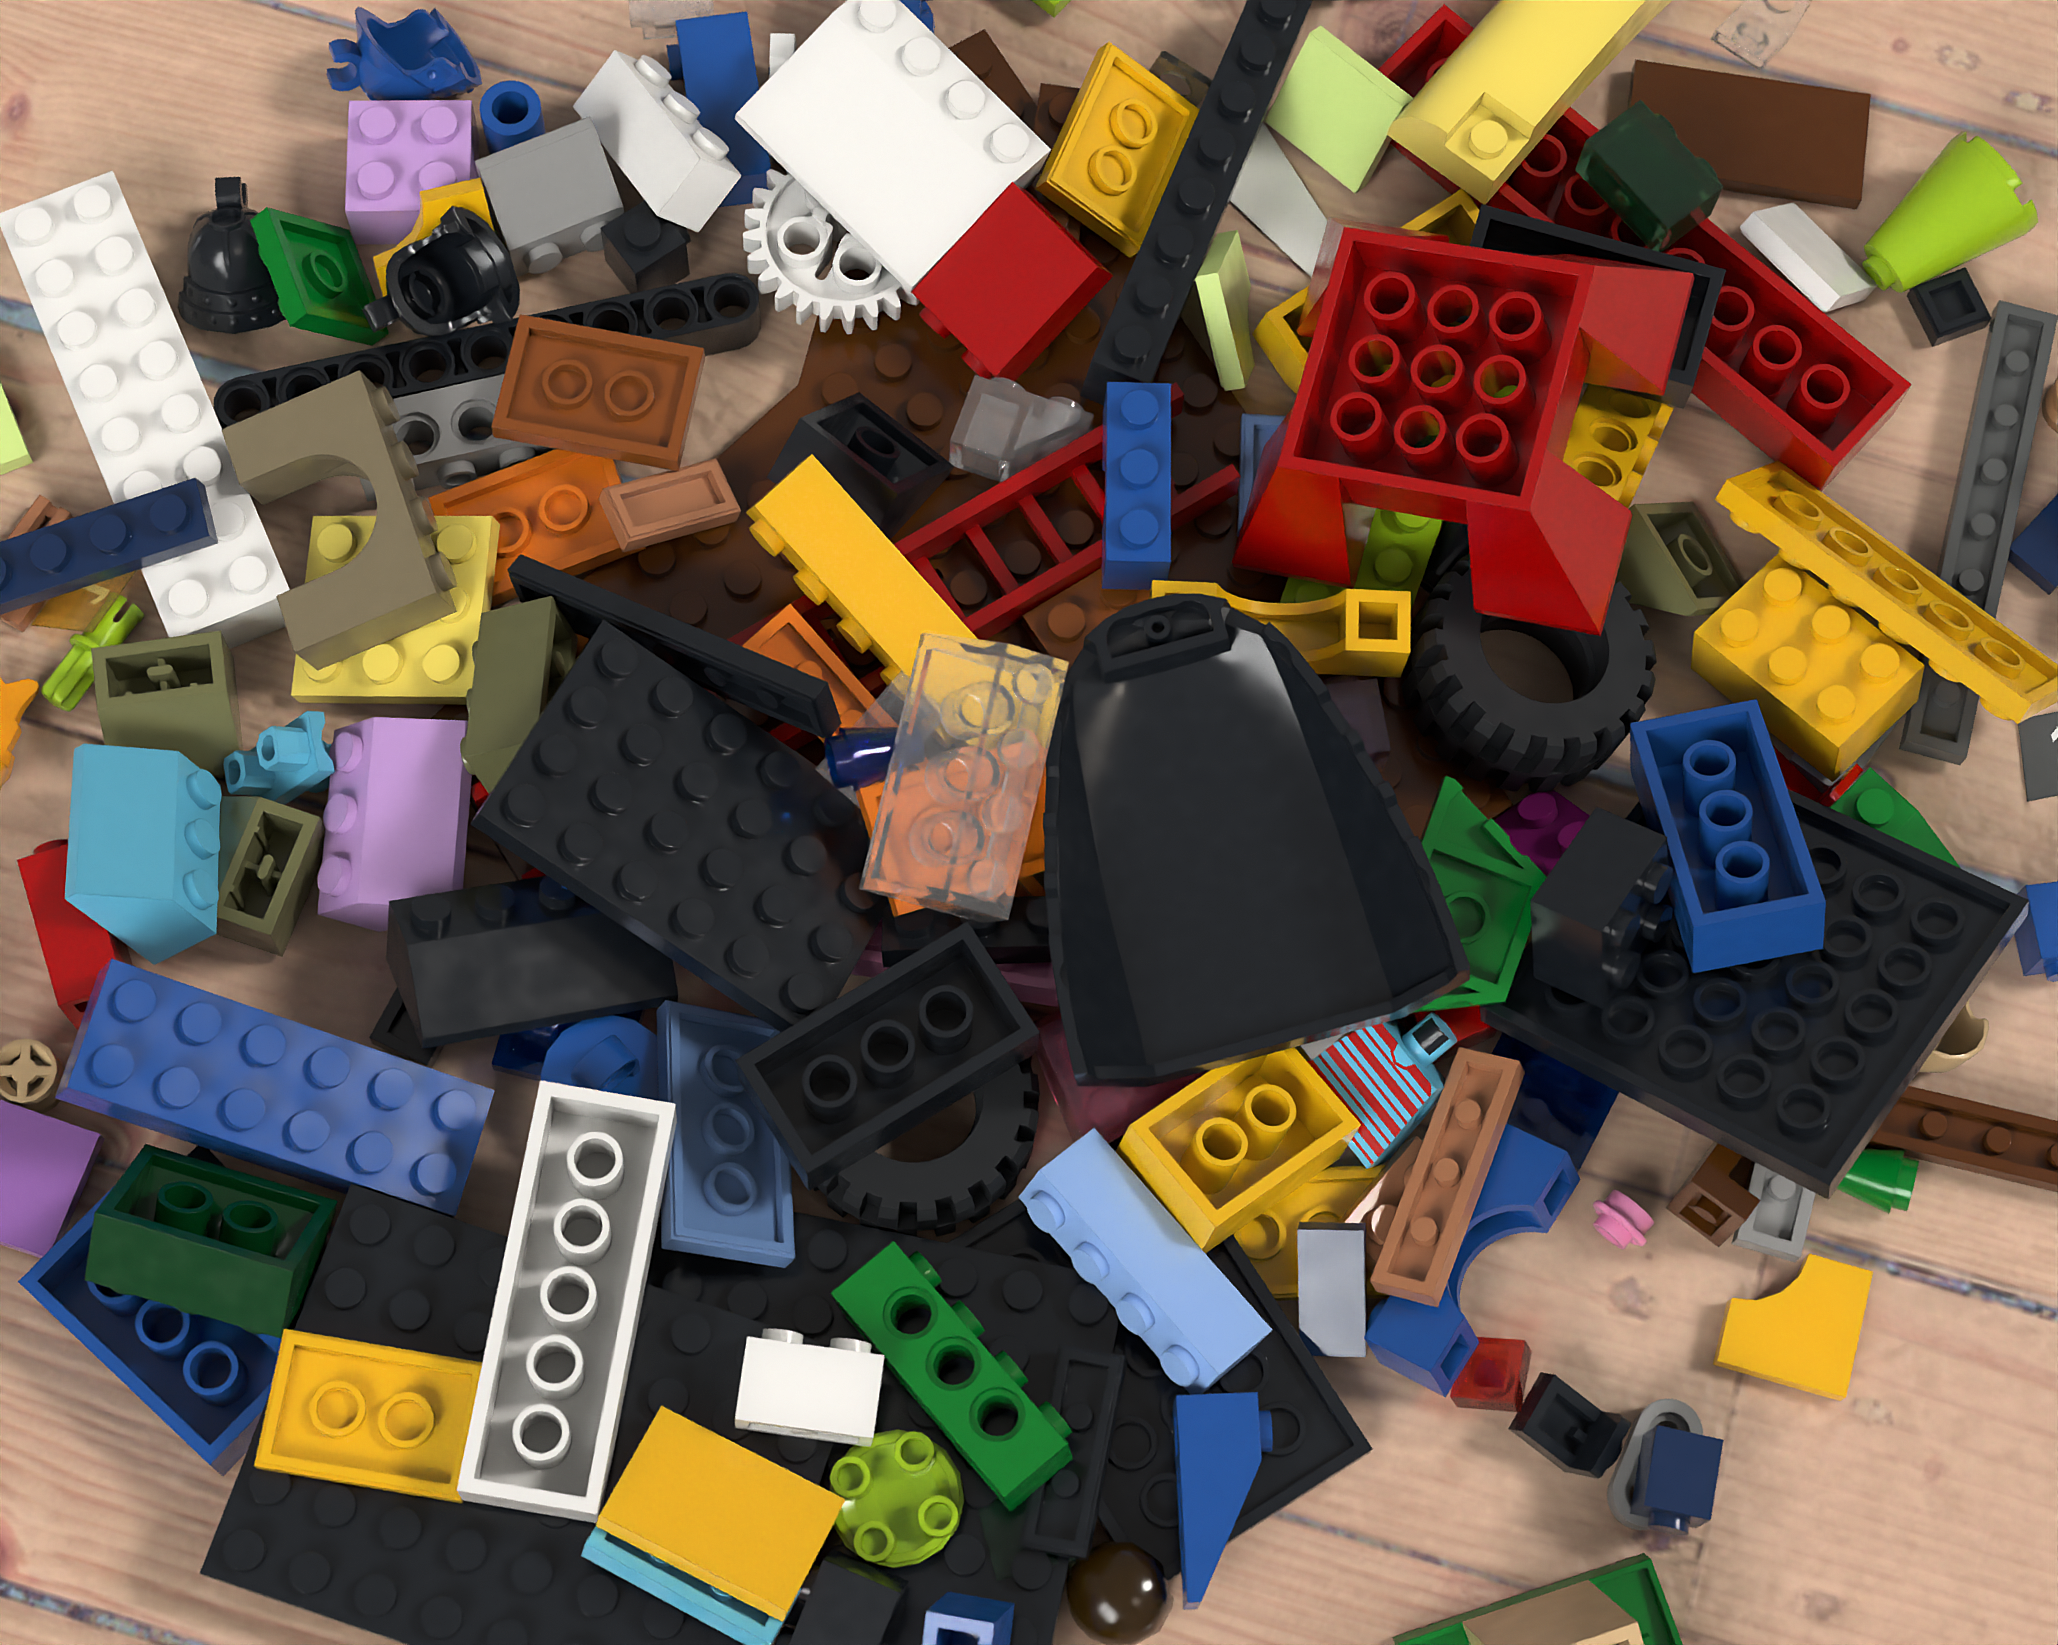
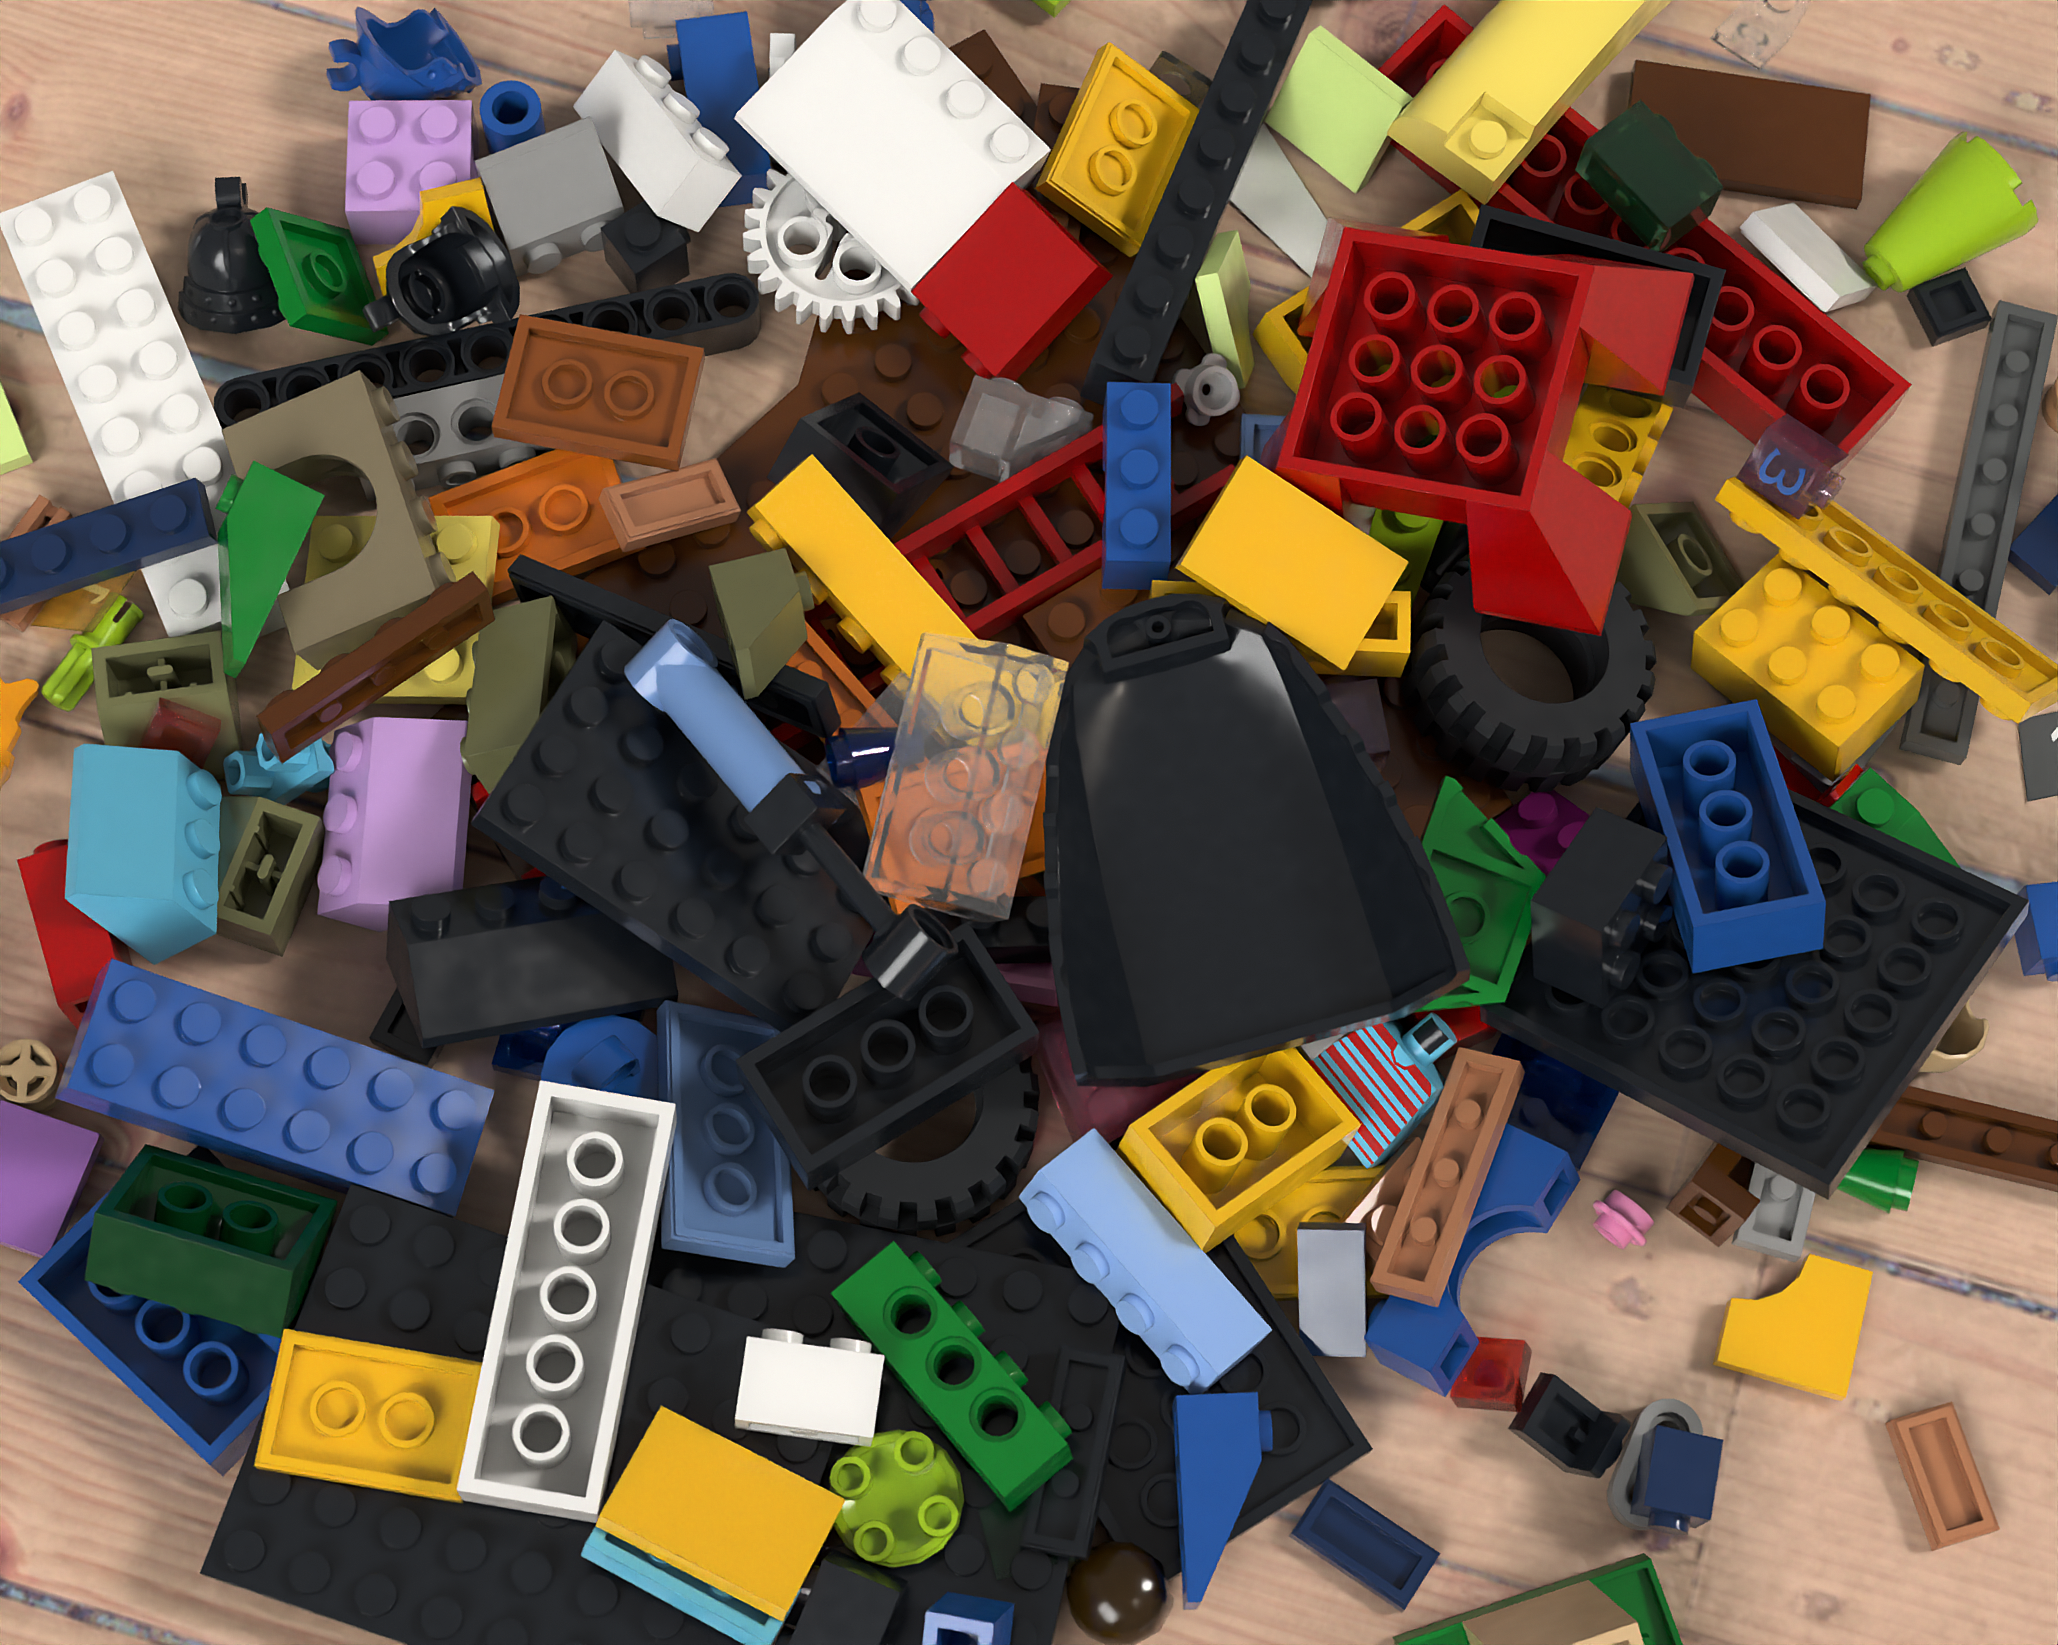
none -> clear red tile [137,697,221,769]
none -> green slope [215,461,325,679]
none -> reddish brown plate [256,571,495,764]
none -> piece [624,619,958,1000]
none -> olive slope [709,548,814,699]
none -> white plate [1172,353,1240,426]
none -> yellow tile [1175,455,1408,673]
none -> dark blue tile [1289,1479,1440,1612]
none -> brick [1736,414,1849,519]
none -> nougat tile [1885,1401,2000,1551]

